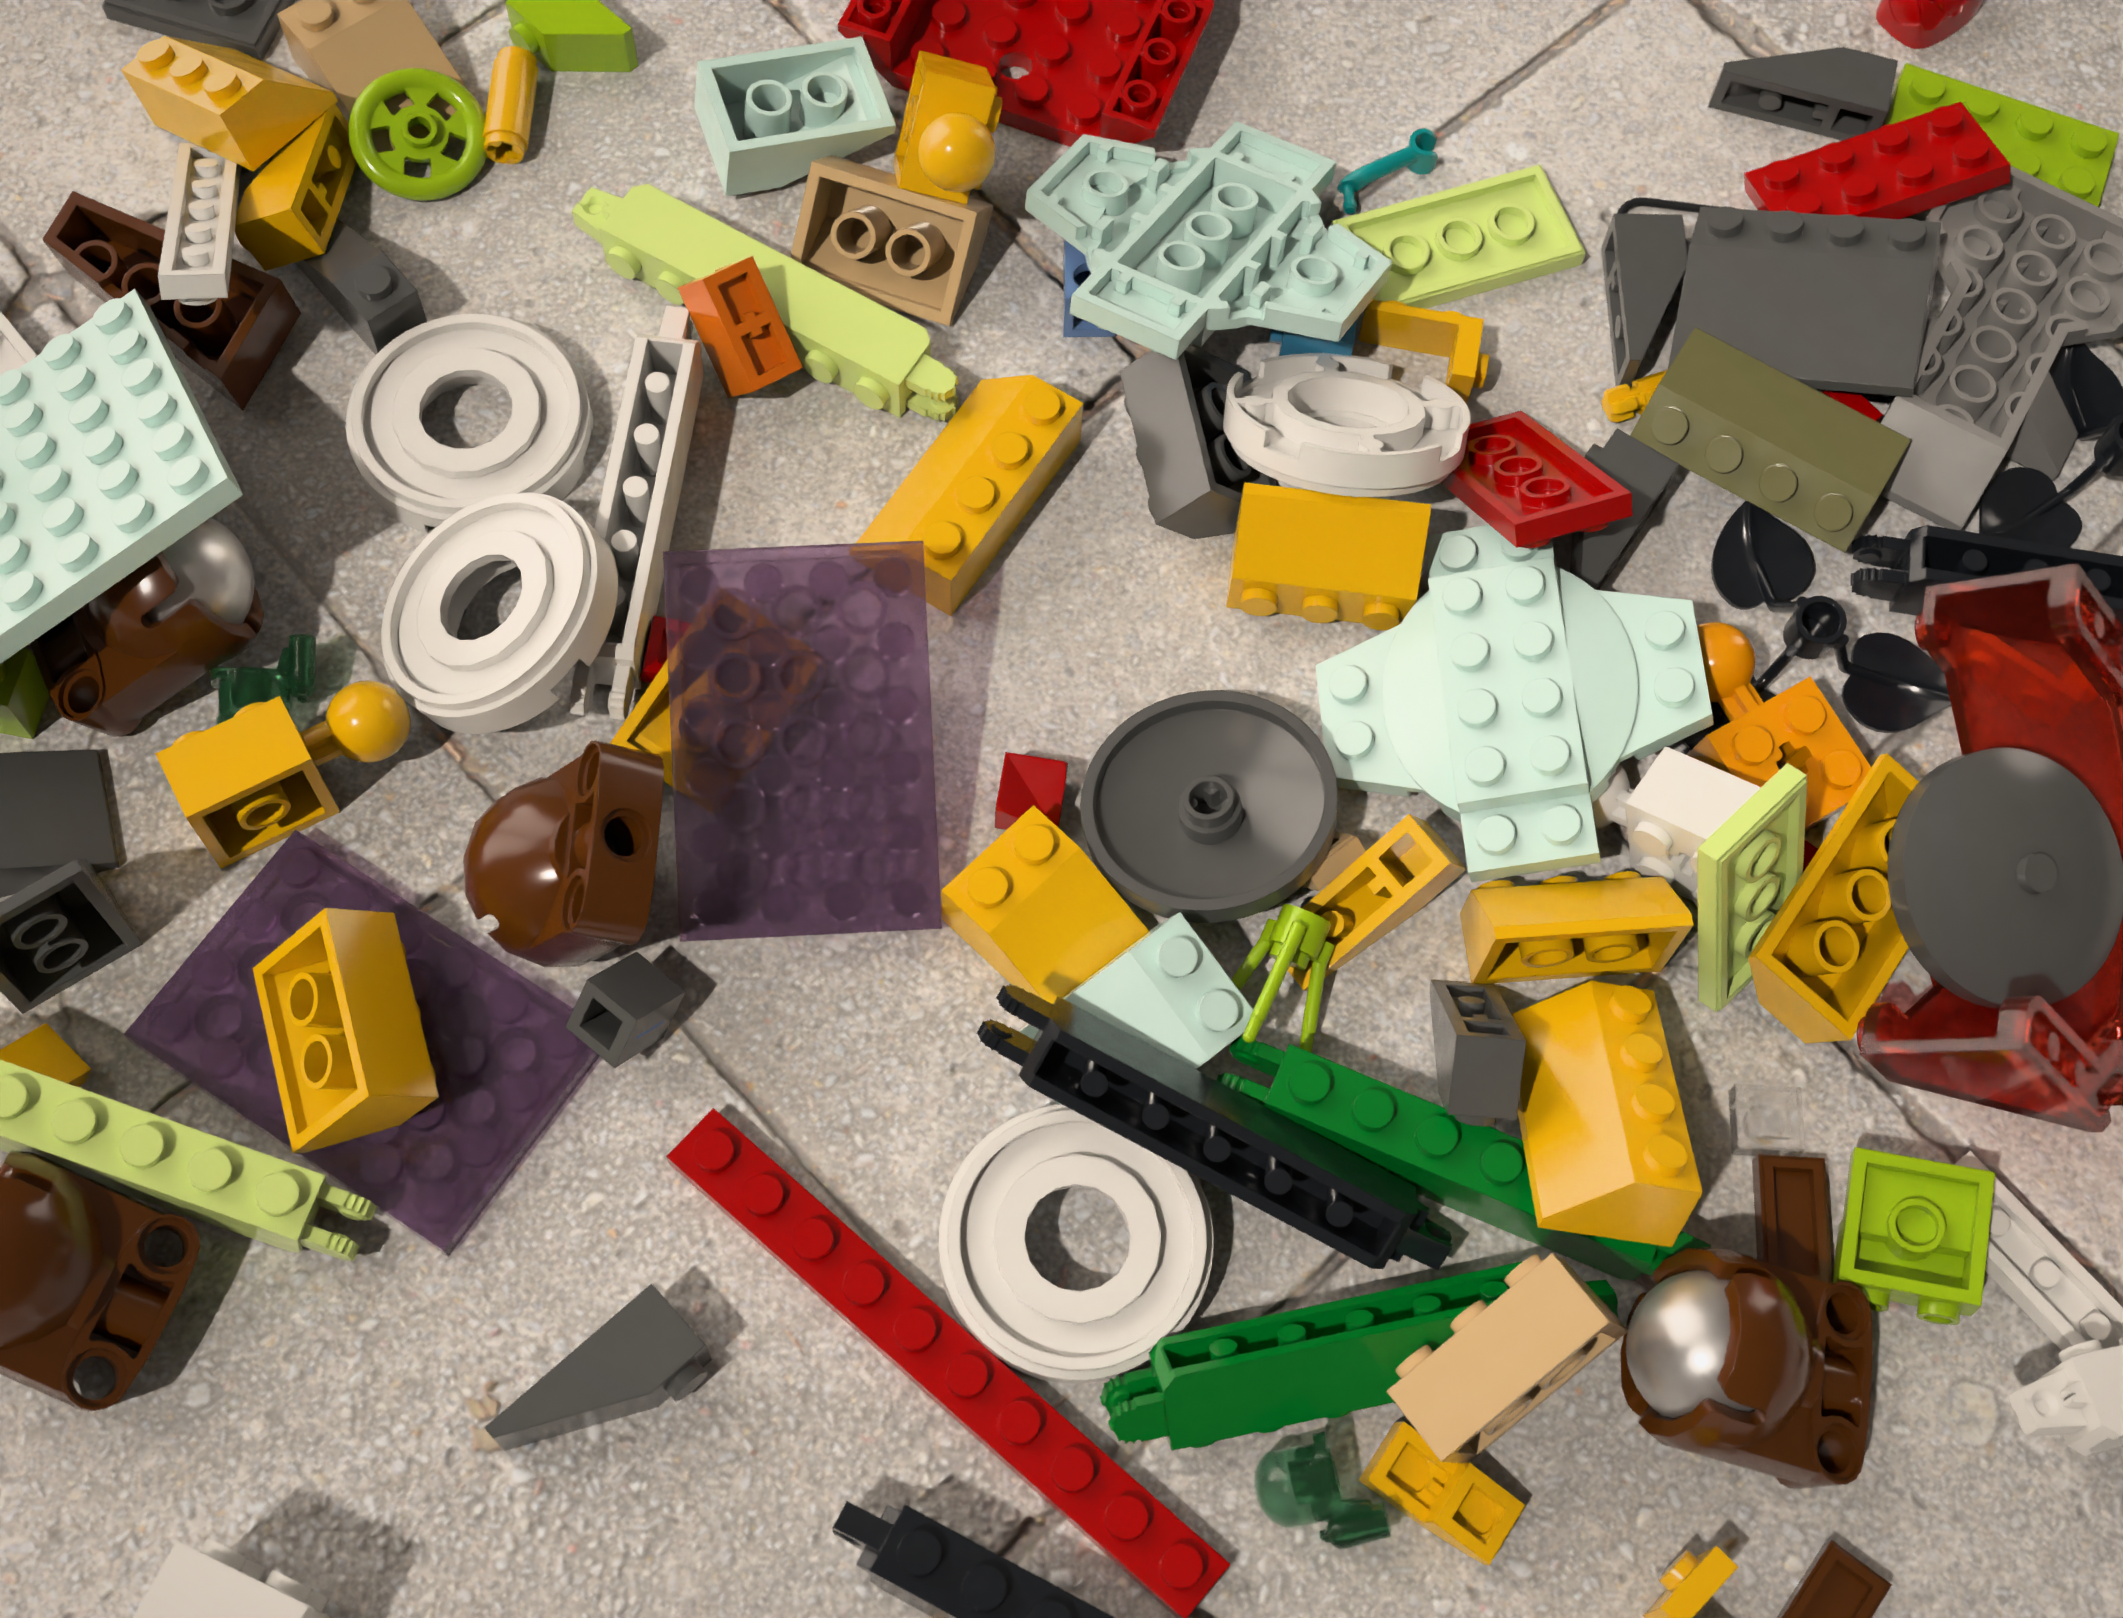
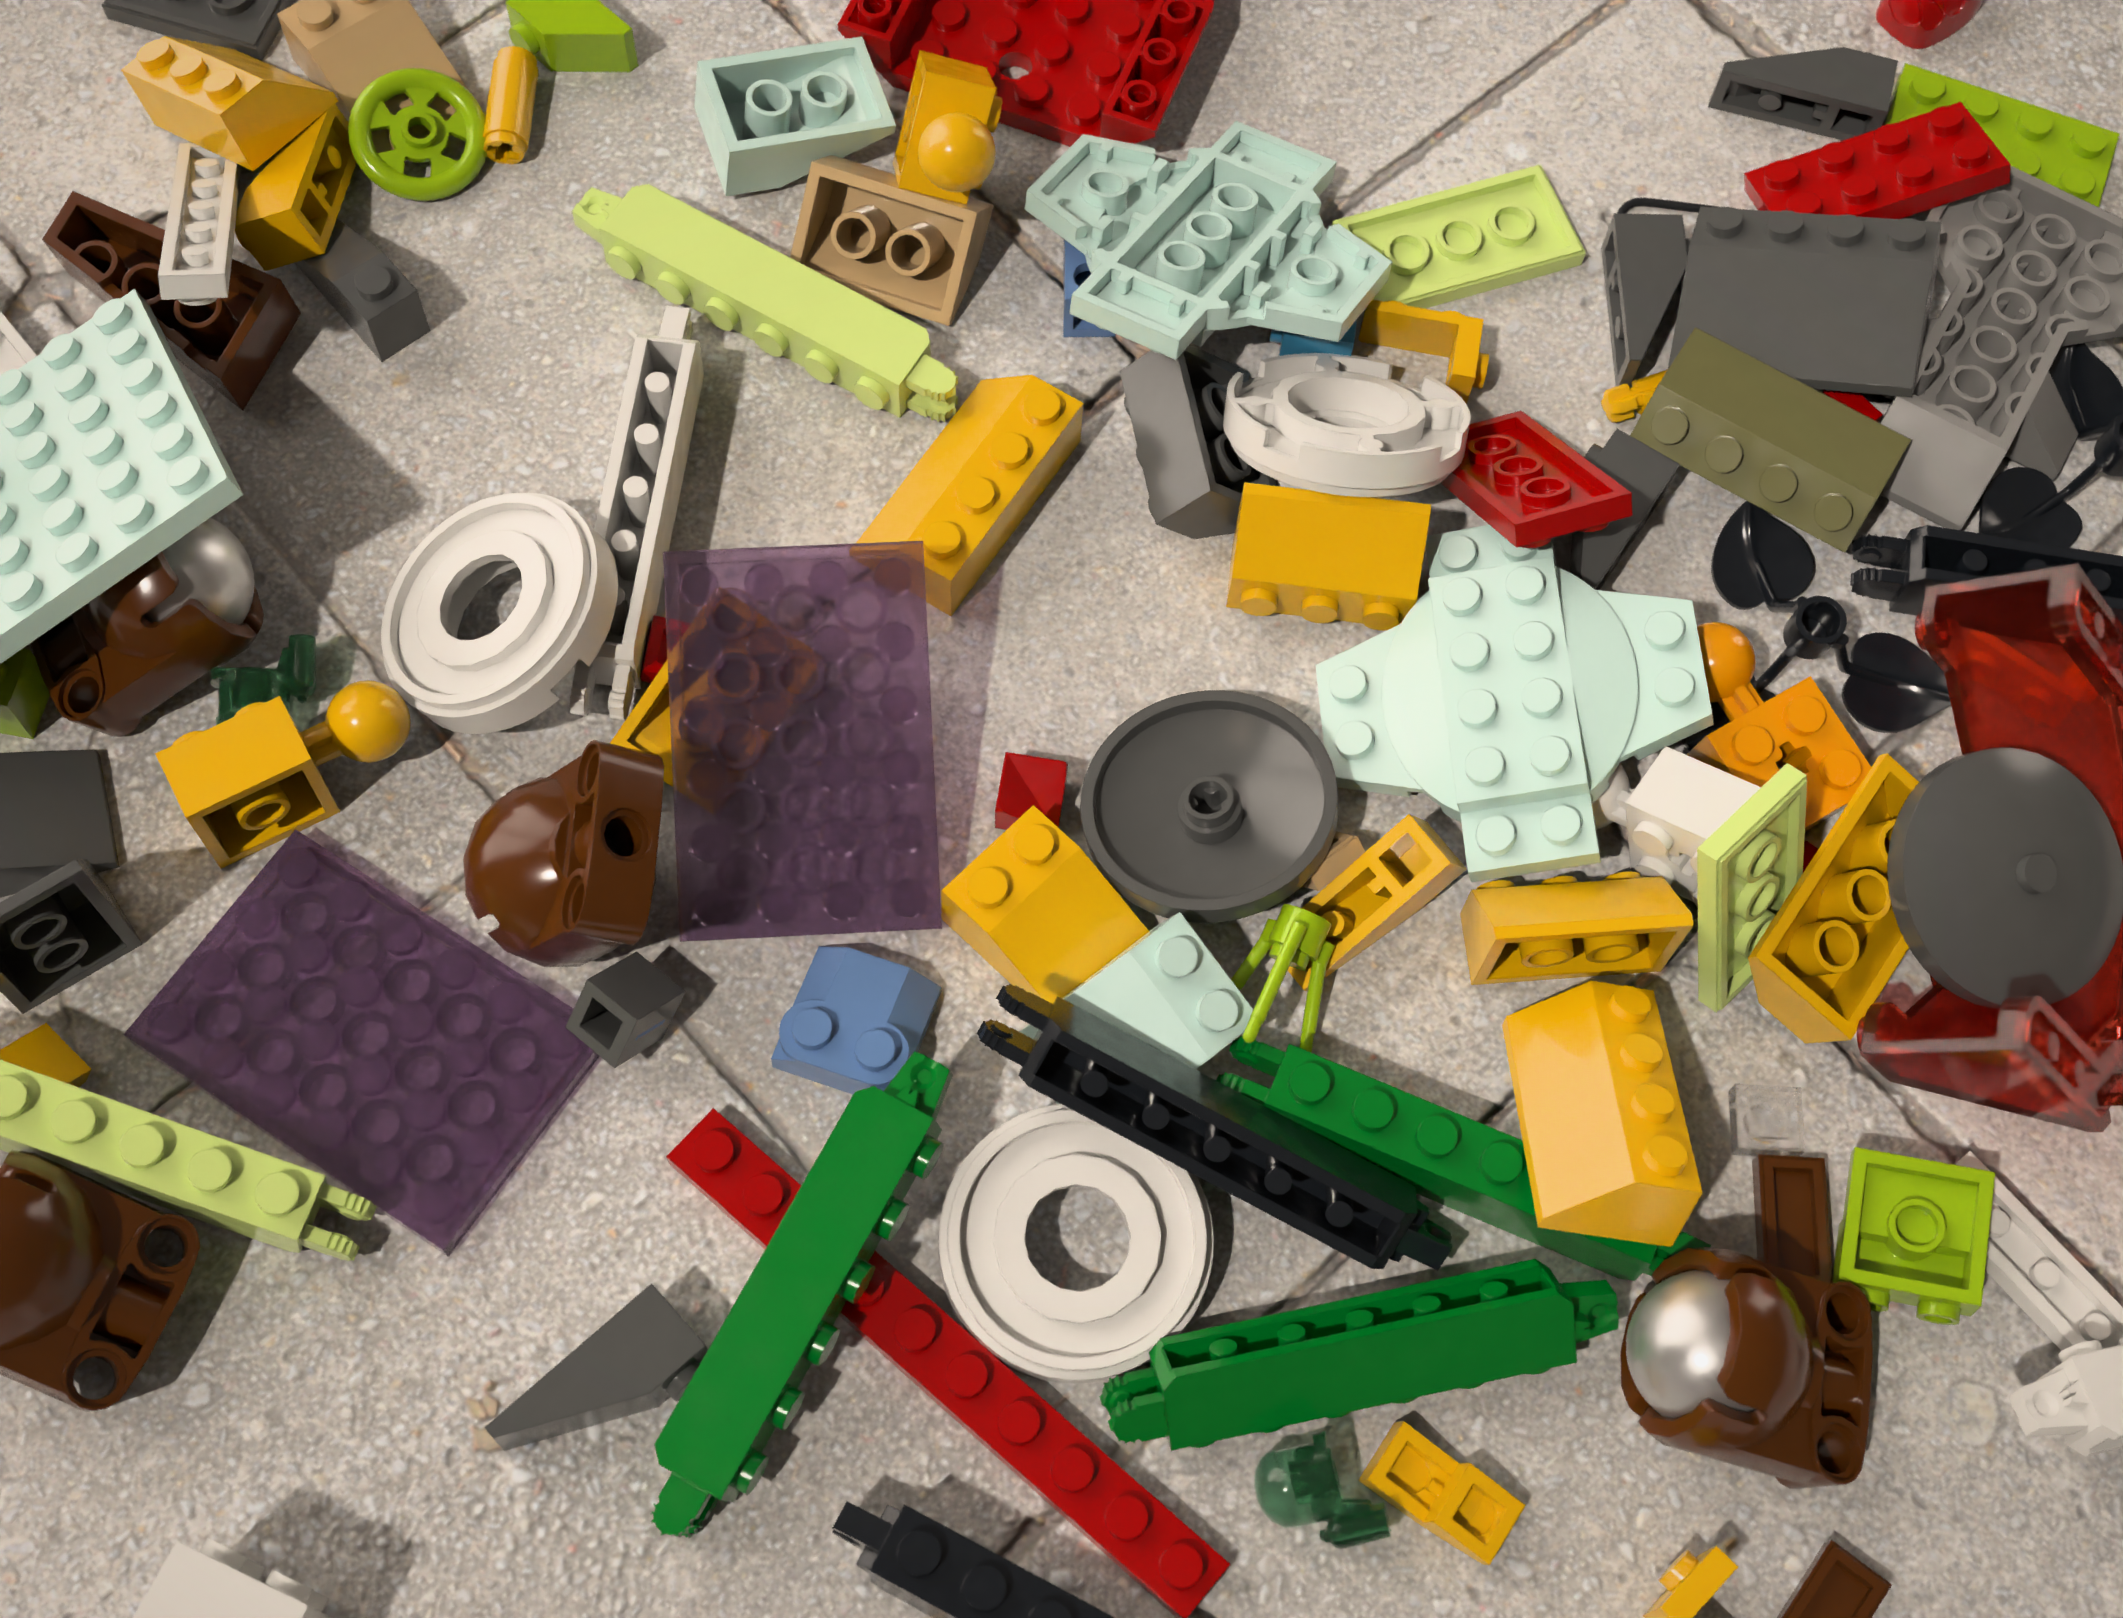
yellow slope [252,908,439,1153] -> none
white piece [346,314,594,533] -> none
orange hinge [678,256,803,398] -> none
teal piece [1337,128,1438,214] -> none
tan slope [1386,1253,1628,1463] -> none
dark grey slope [1429,980,1526,1126] -> none
none -> green hinge [651,1051,953,1538]
none -> medium blue slope [771,946,941,1094]

